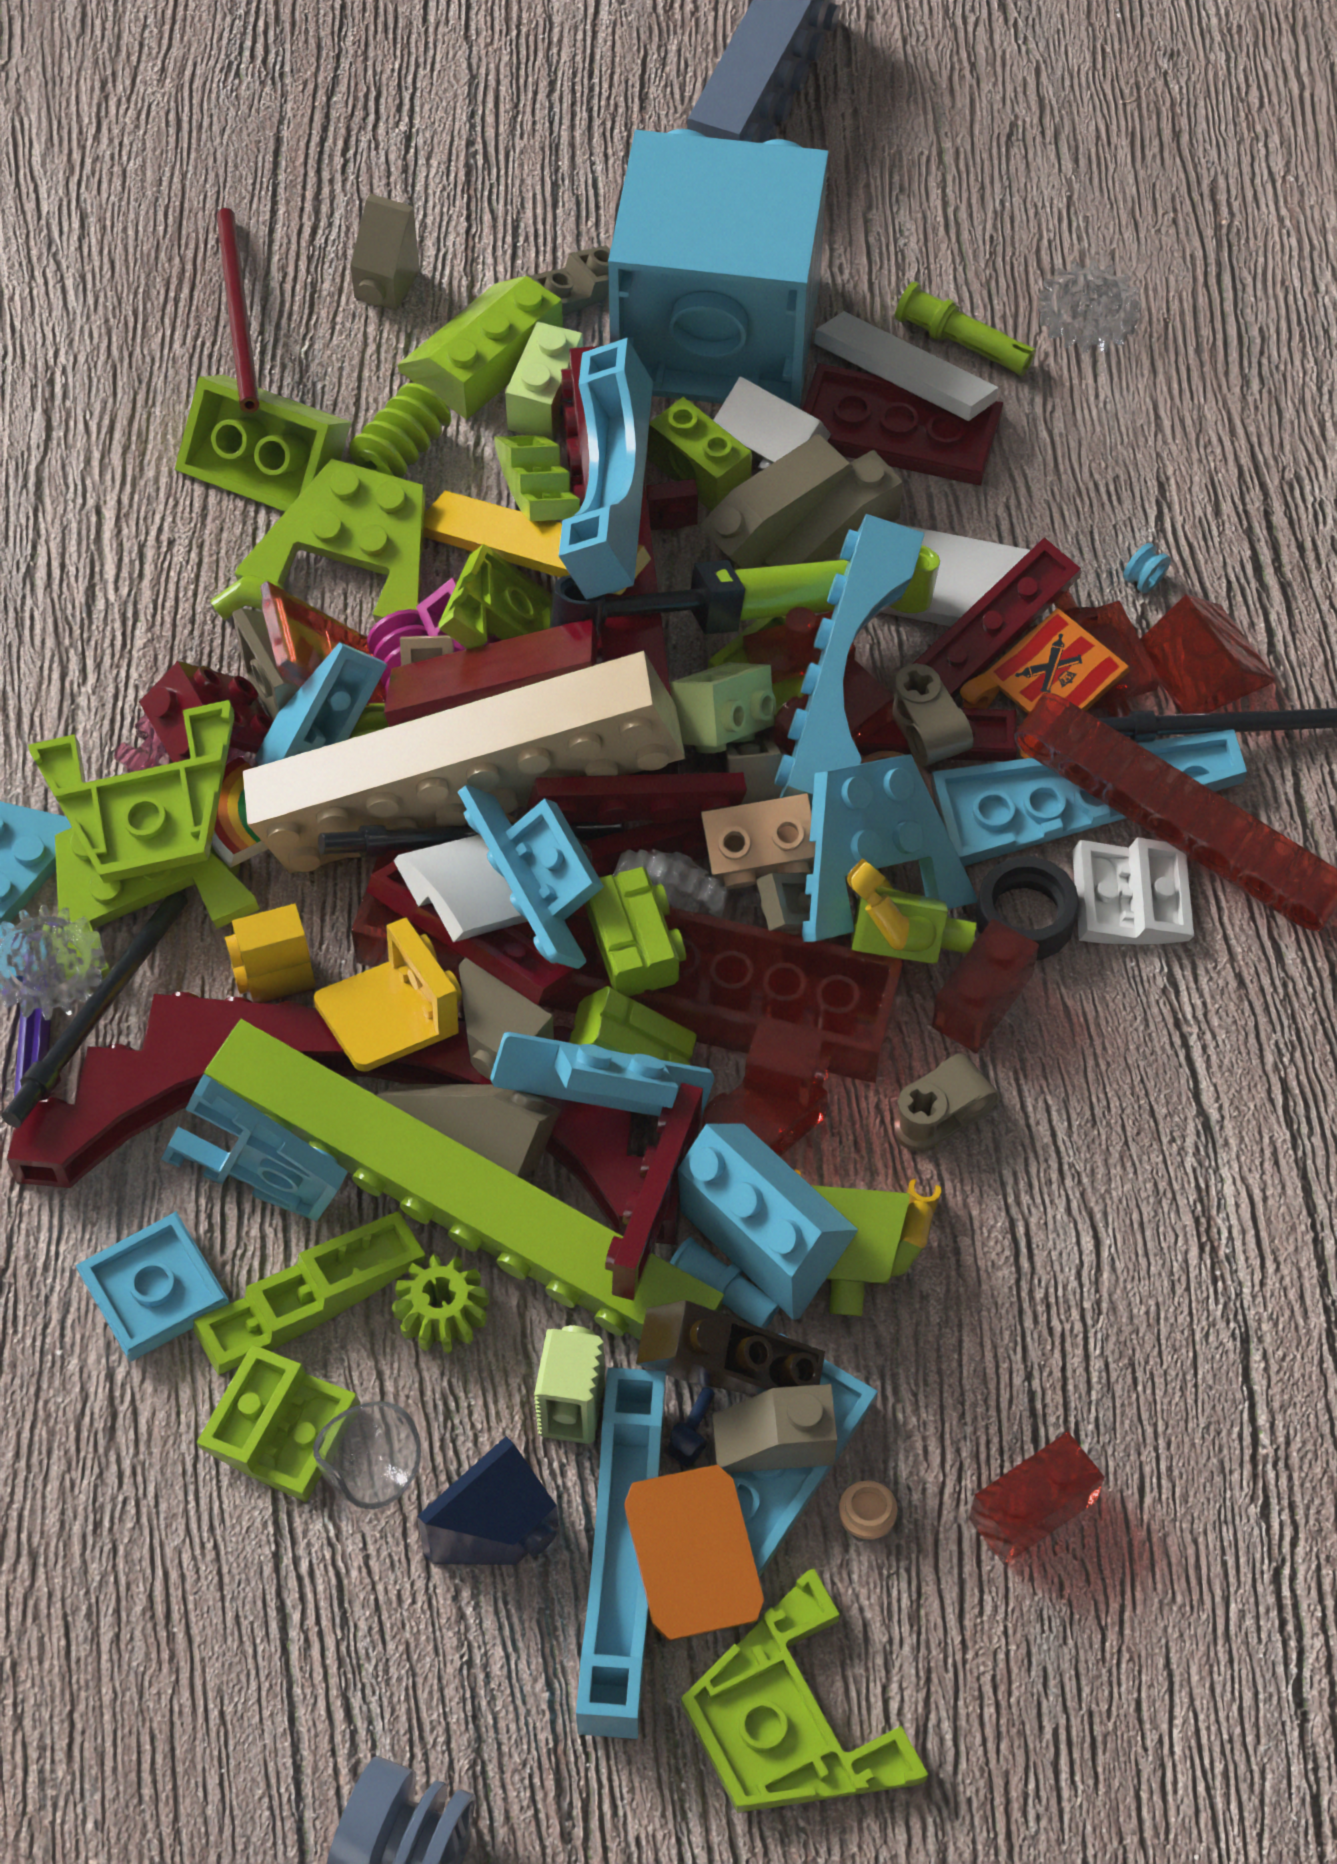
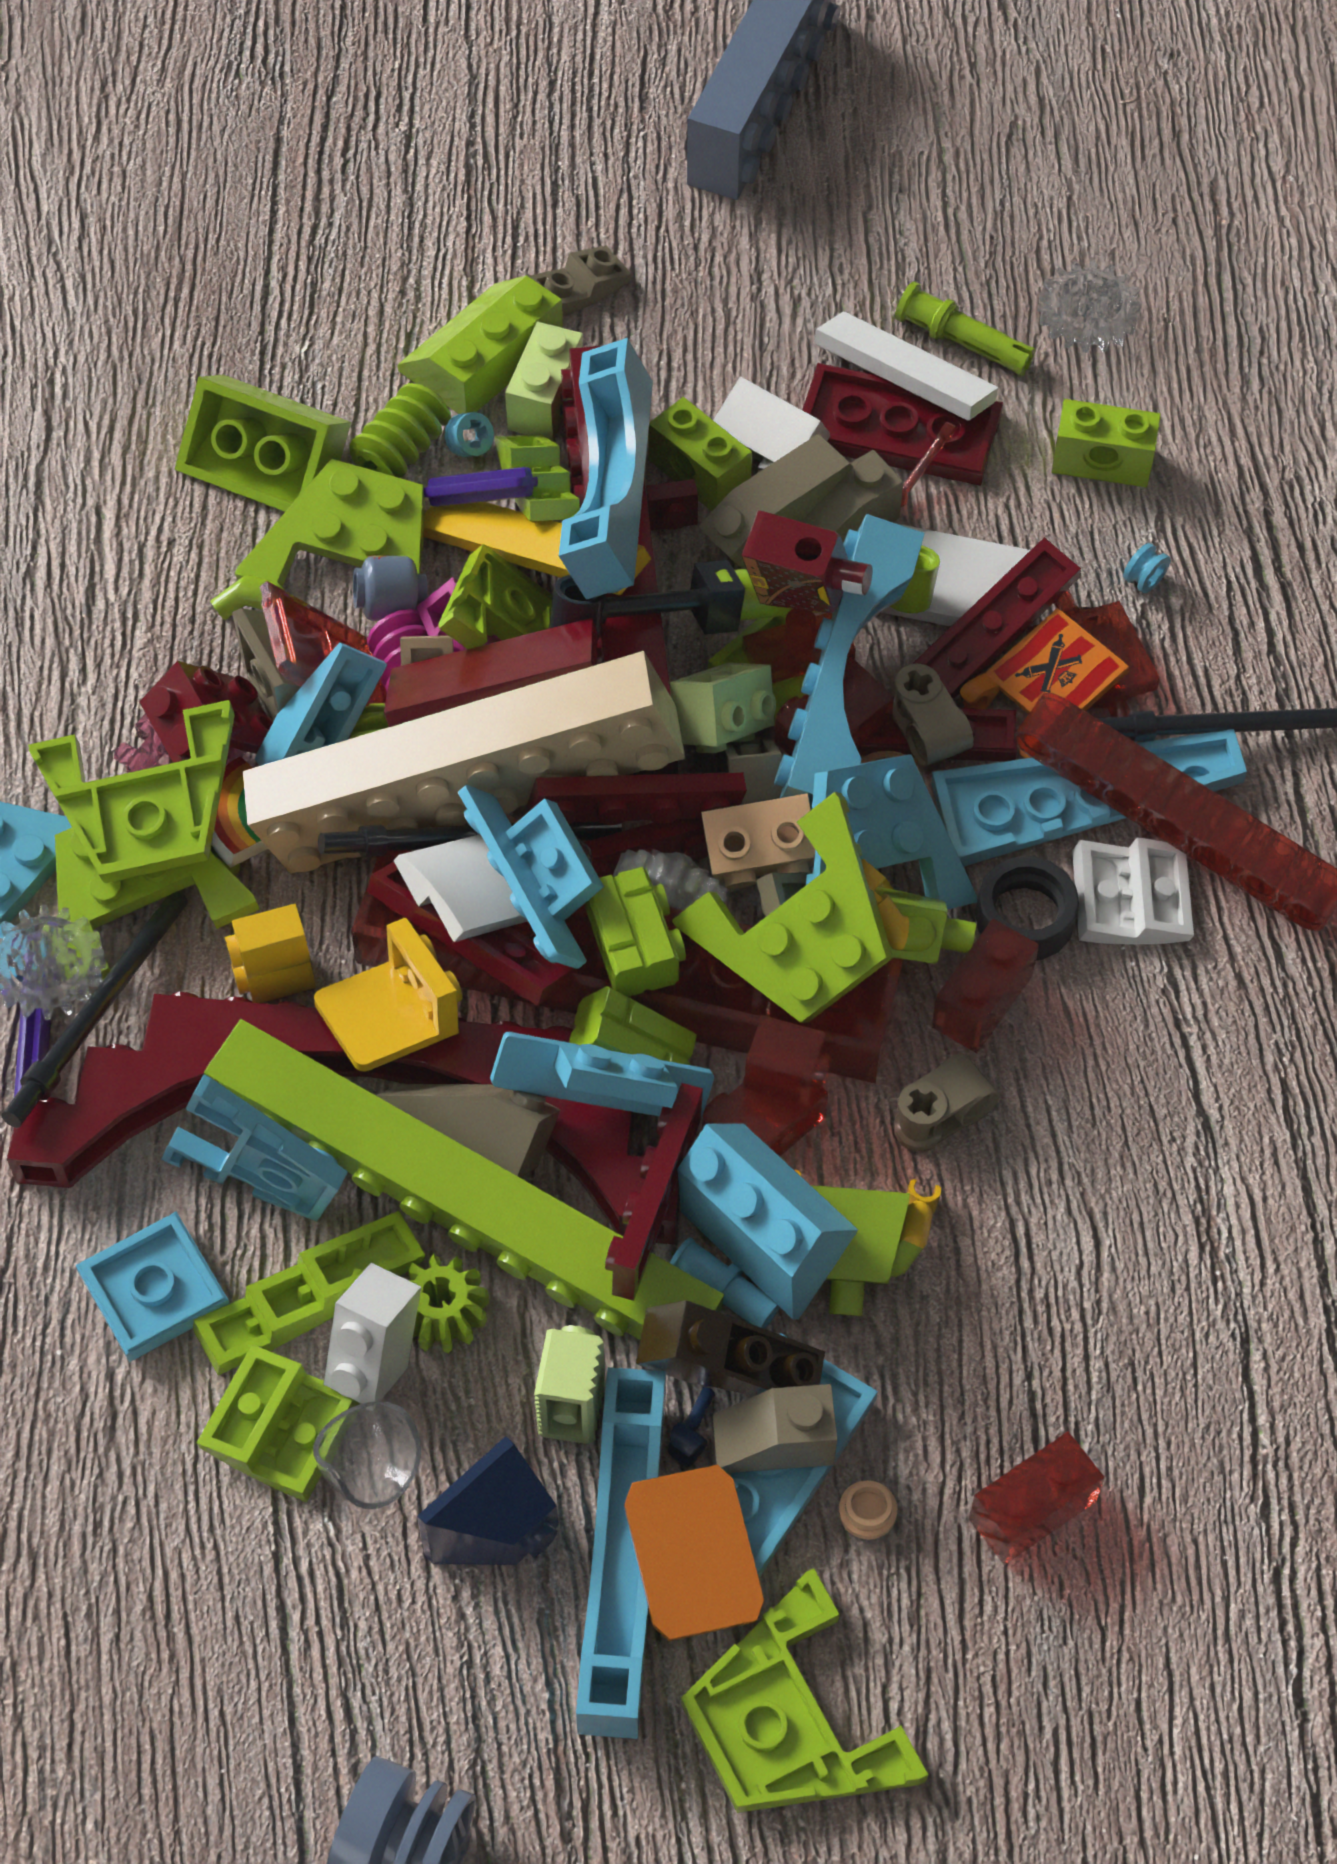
dark red piece [217,208,260,413] -> none
dark tan slope [350,193,420,311] -> none
dark tan slope [459,958,554,1080] -> none
medium azure piece [608,129,828,409] -> none
clear red slope [1135,594,1275,714] -> none
none -> white brick [324,1263,421,1409]
none -> sand blue head [353,555,427,621]
none -> dark purple axle [423,467,538,507]
none -> medium azure bush [444,412,494,457]
none -> lime wing [672,792,893,1023]
none -> dark red torso [741,510,873,613]
none -> clear red hinge [901,422,956,507]
none -> lime brick [1051,399,1161,488]

